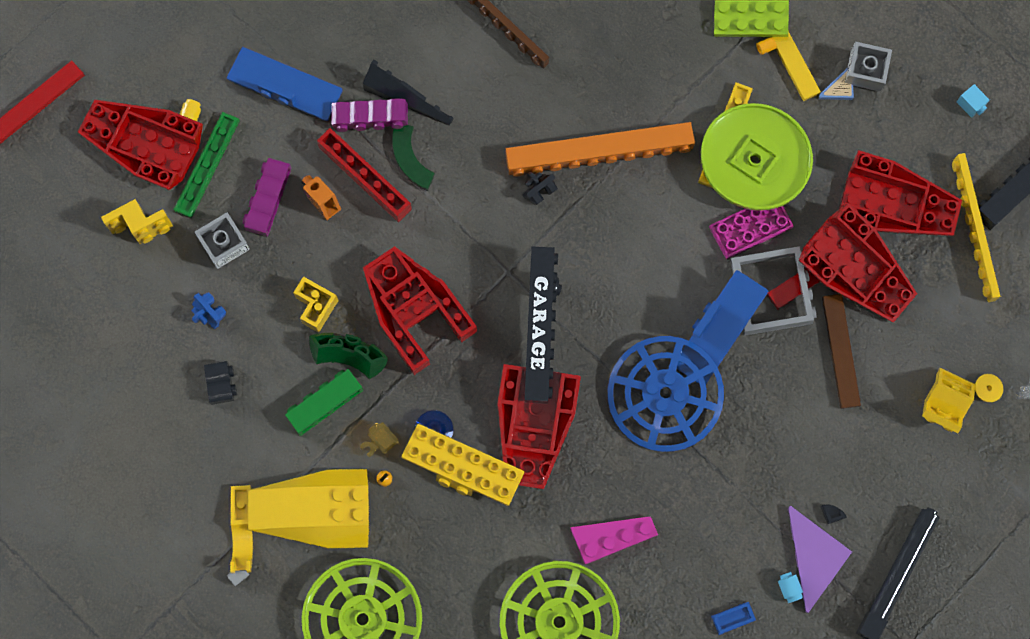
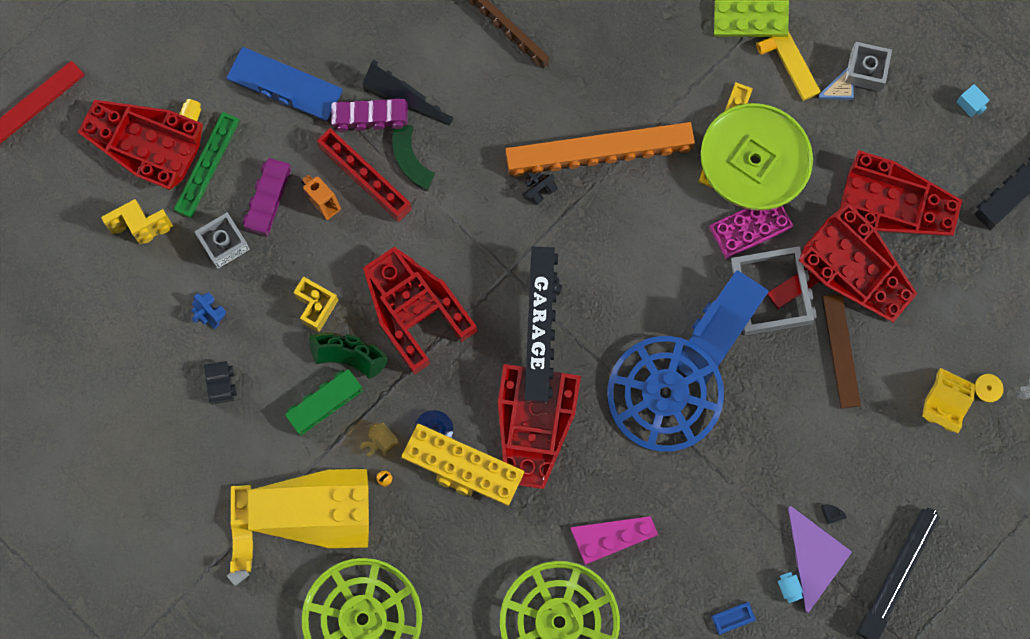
yellow plate [952,153,1001,302] -> none

